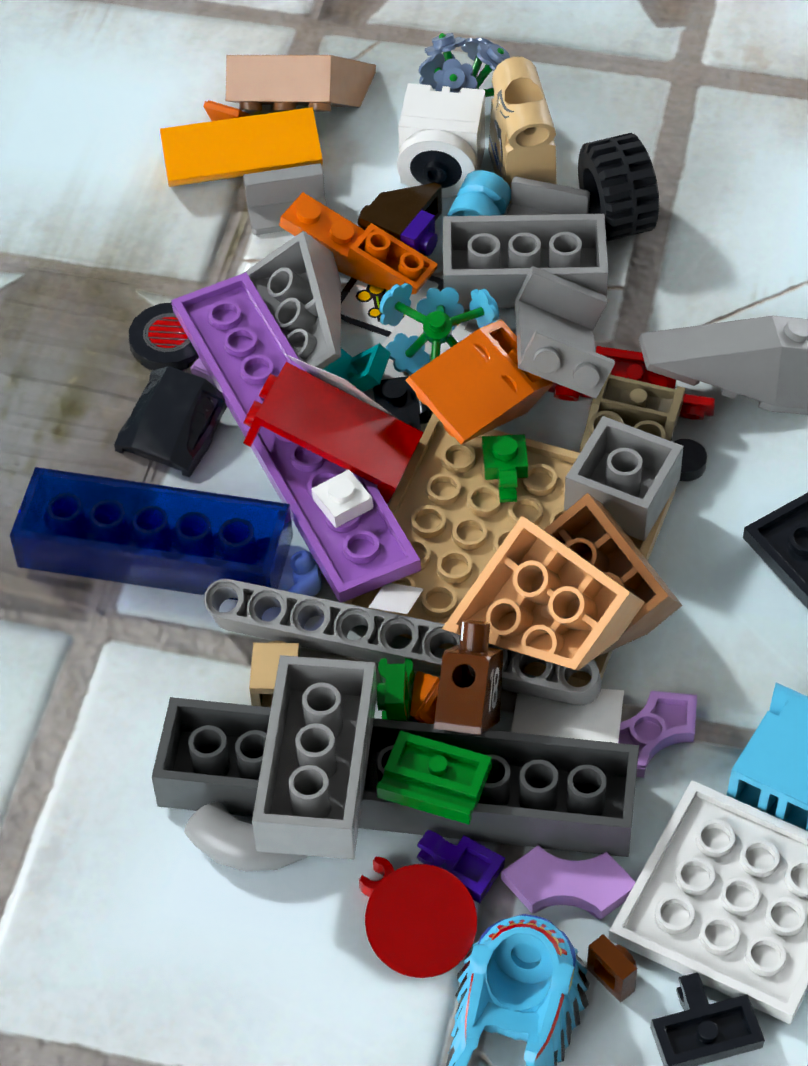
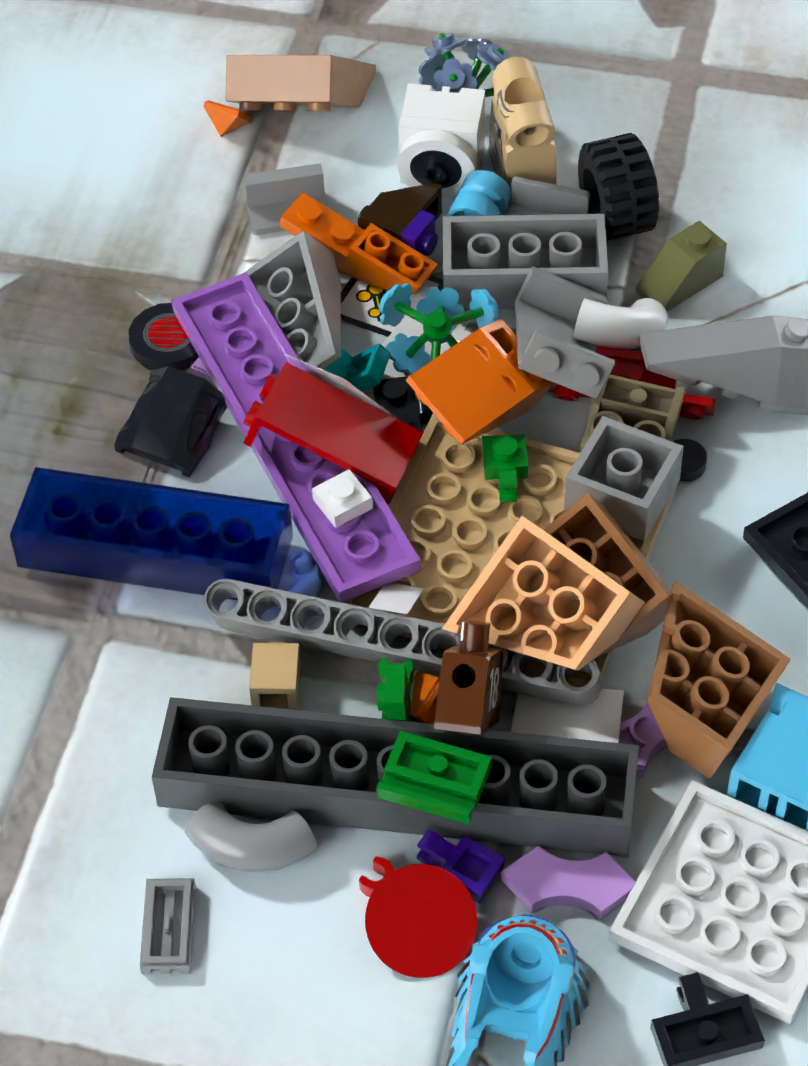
light orange brick [160,107,323,187] -> none
light grey brick [252,655,377,859] -> none
reddish brown plate [587,934,638,1003] -> none
none -> light grey tile [140,878,196,974]
none -> white cylinder [573,298,668,349]
none -> olive slope [636,221,727,312]
none -> medium nougat wedge [647,581,791,779]

